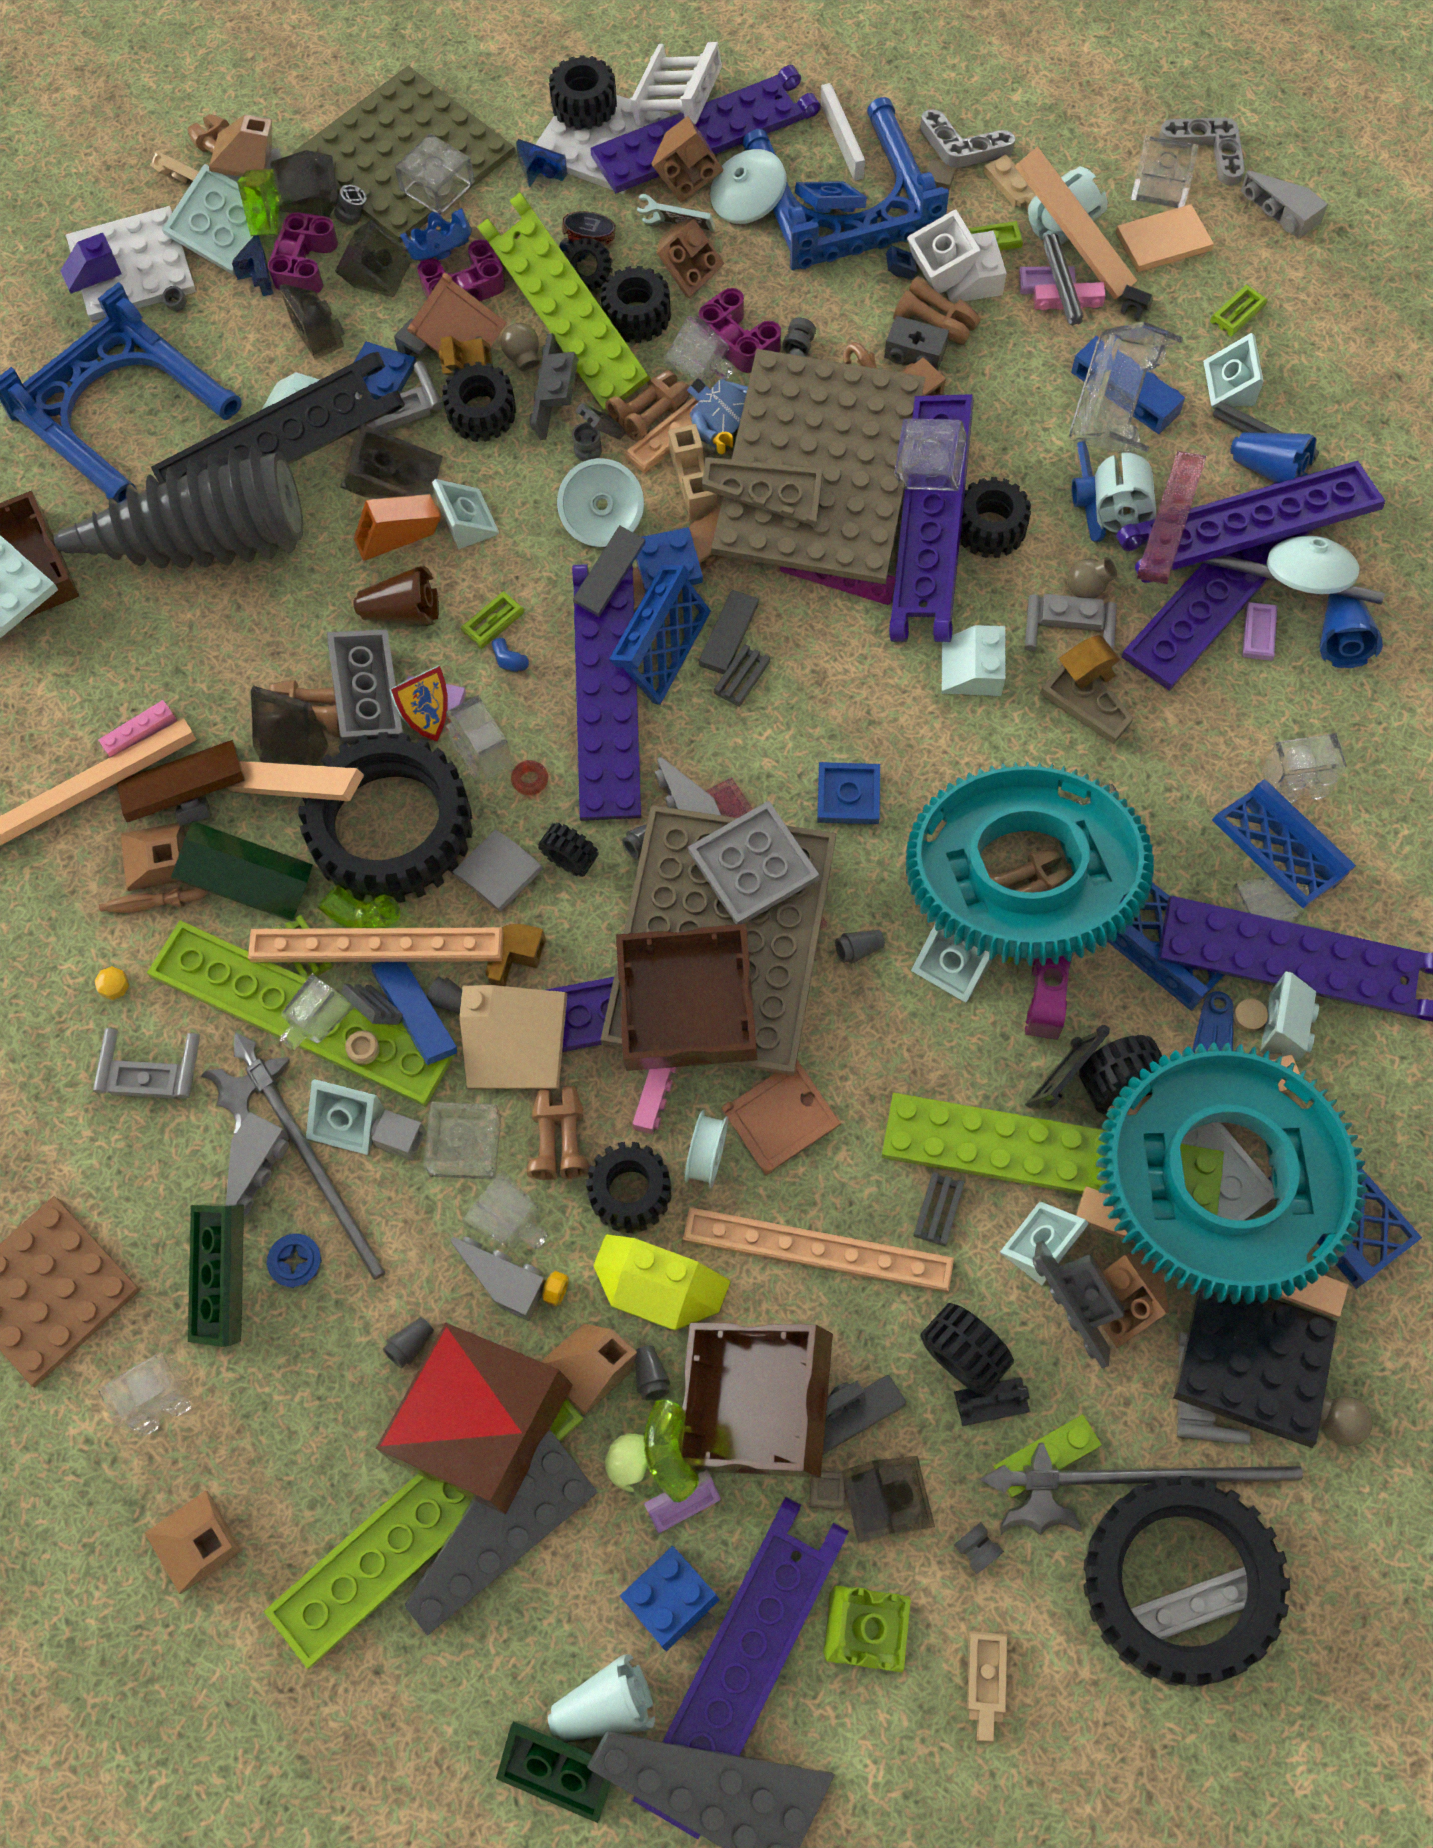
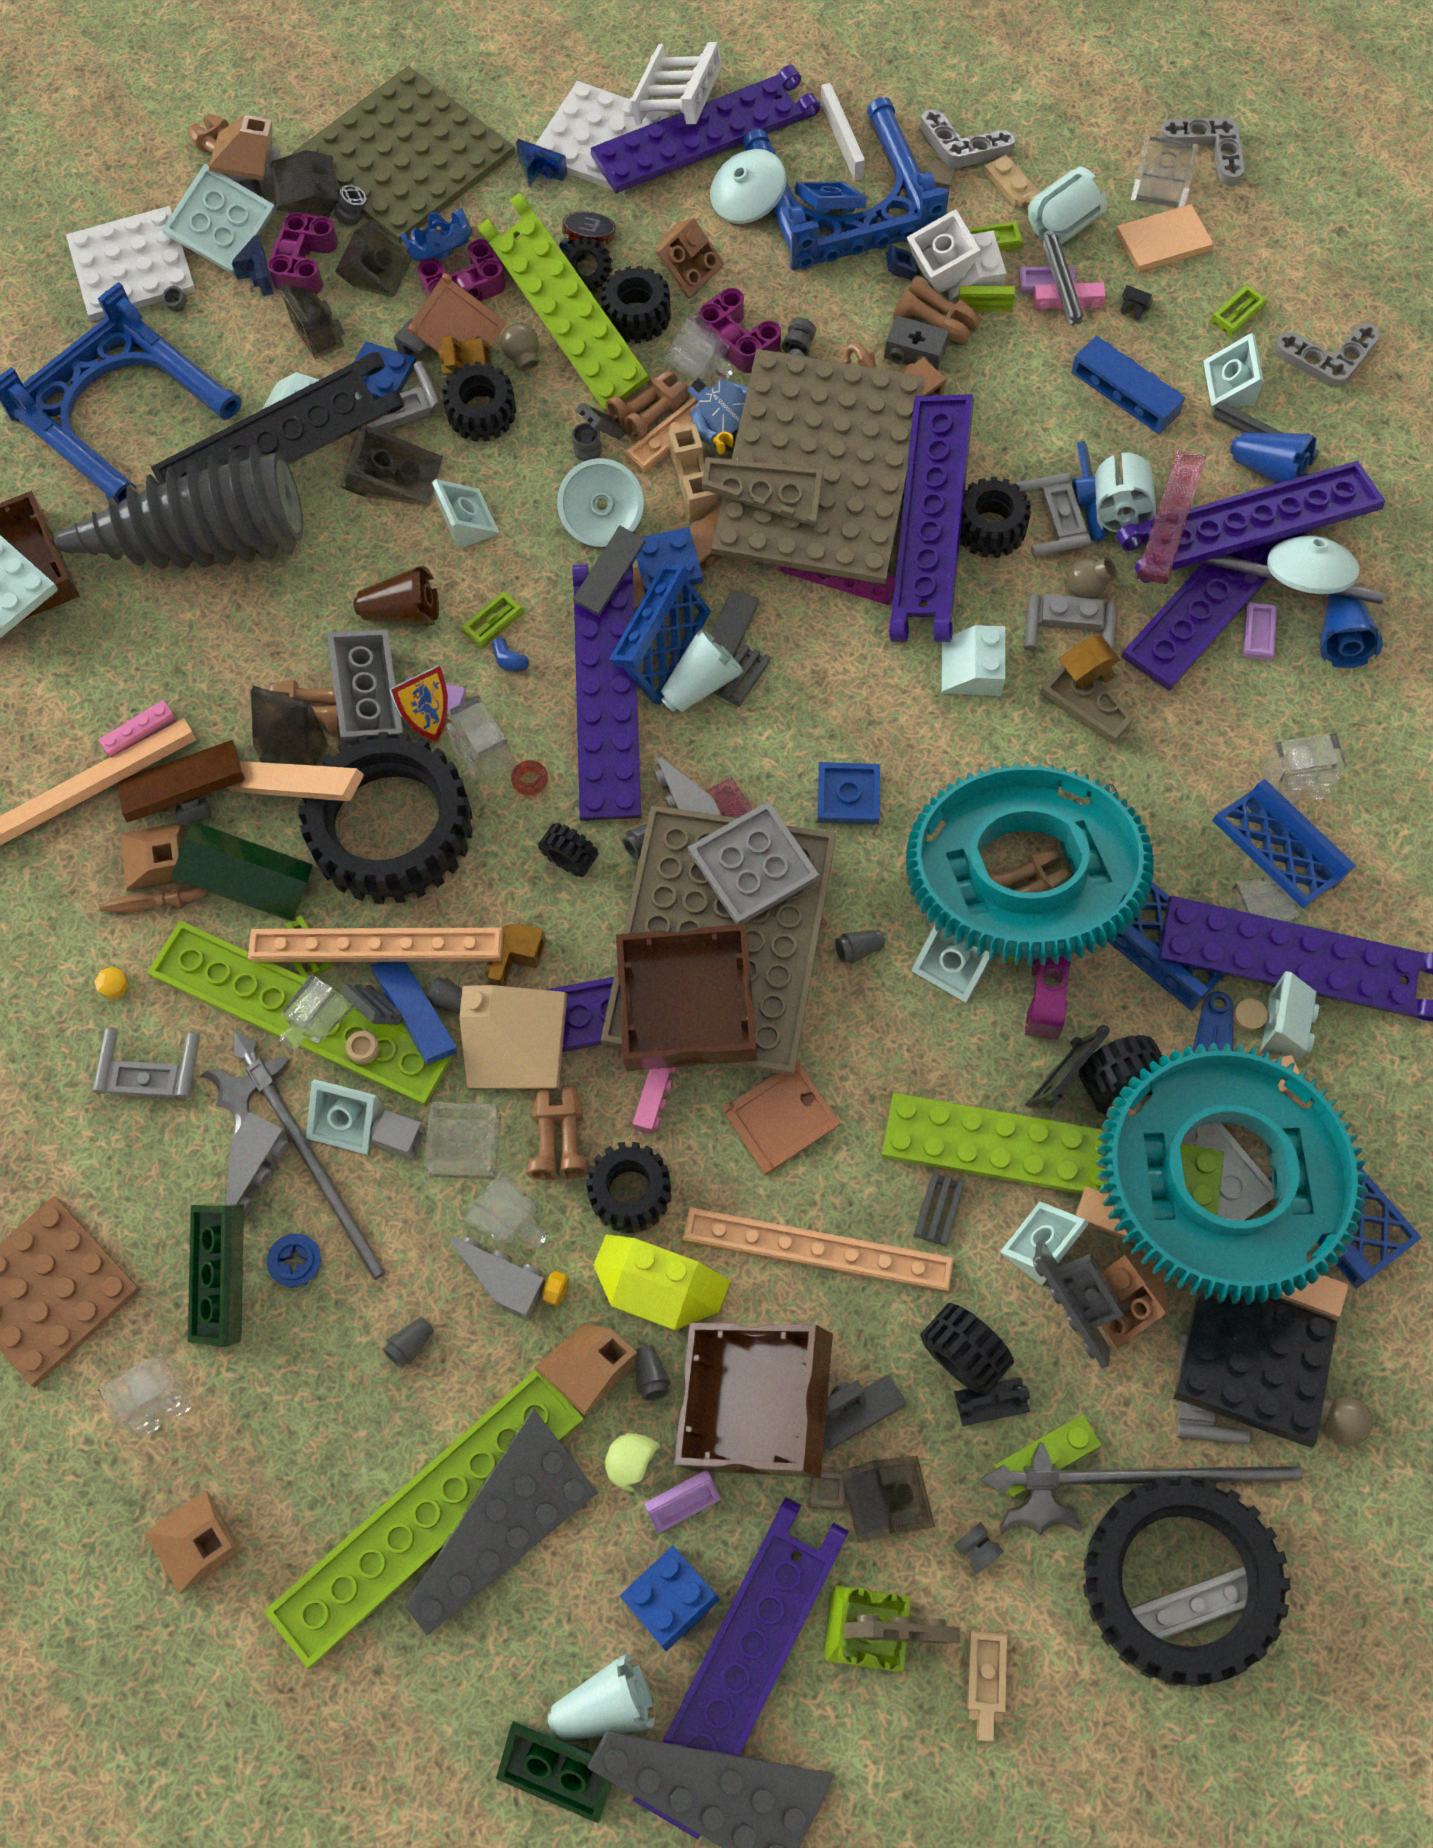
dark purple slope [60,232,122,294] -> none
tan hinge [150,151,199,184] -> none
clear neon green slope [237,169,279,236] -> none
clear neon green cylinder [317,884,401,928] -> none
orange slope [353,494,441,561] -> none
reddish brown tile [376,1322,573,1515] -> none
clear brick [395,133,475,215] -> none
light grey slope [453,829,543,912] -> none
dark grey bracket [530,333,578,440] -> none
black tyre [549,55,617,130] -> none
light aqua flag [637,194,715,232] -> none
clear neon green cylinder [643,1400,699,1502] -> none
medium nougat slope [651,116,724,203] -> none
light aqua wheel [684,1110,729,1188] -> none
clear brick [894,418,967,491] -> none
light nougat tile [1015,146,1137,300] -> none
clear windscreen [1069,321,1183,453] -> none
light grey slope [1241,170,1328,239] -> none
none -> light aqua cone [661,629,743,712]
none -> dark tan wing [844,1615,960,1644]
none -> lime tile [957,286,1015,312]
none -> light grey plate [1011,473,1091,557]
none -> light grey beam [1274,323,1380,388]

